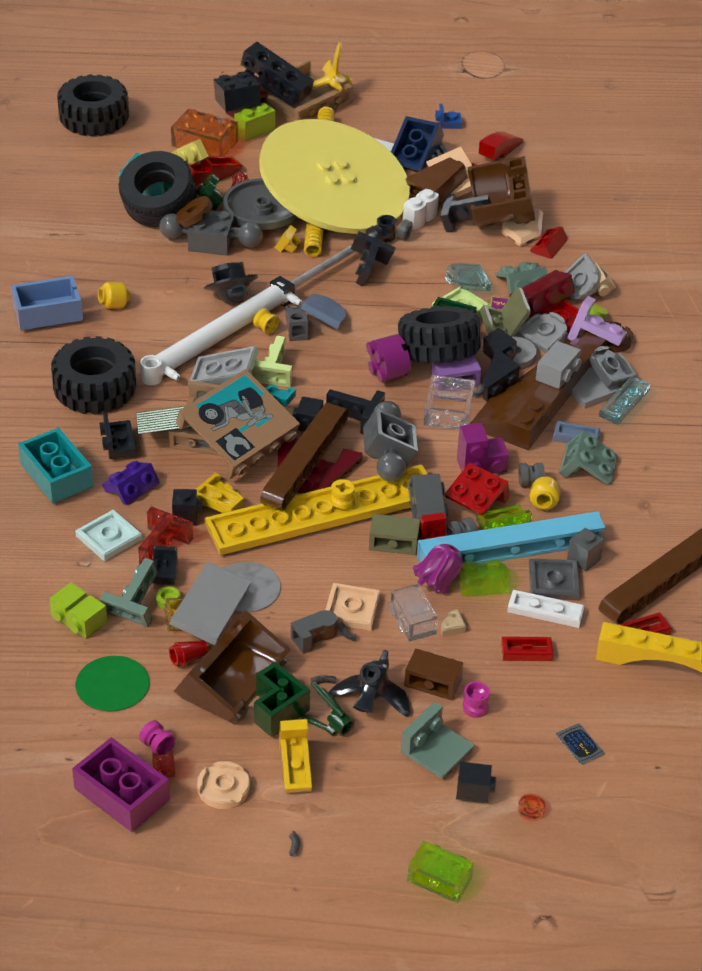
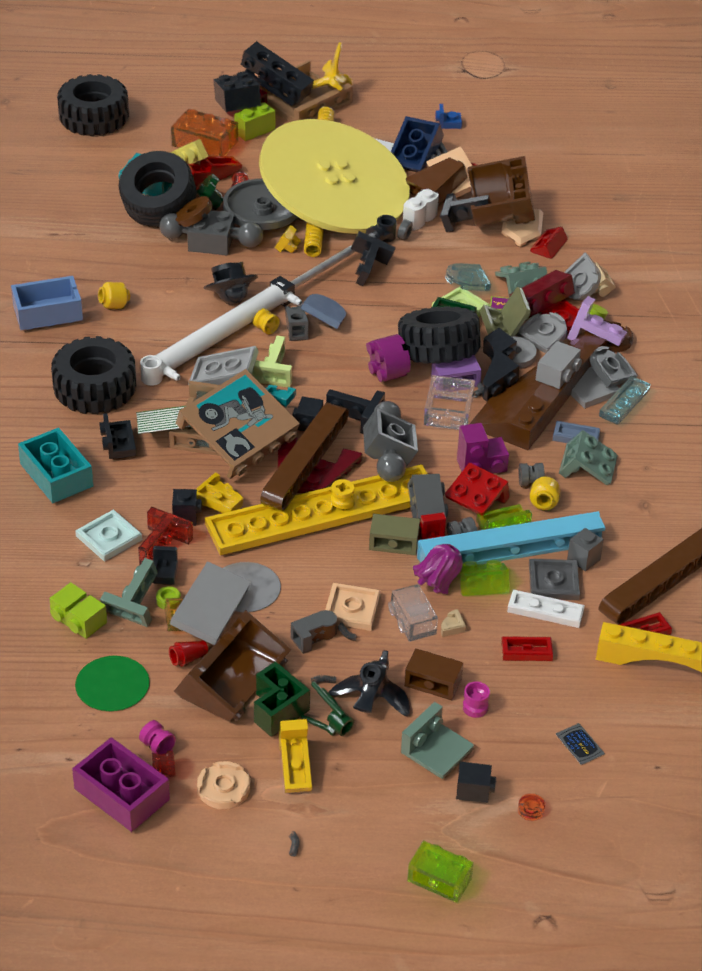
dark purple bracket [102,461,160,505] -> none
red slope [478,132,523,160] -> none

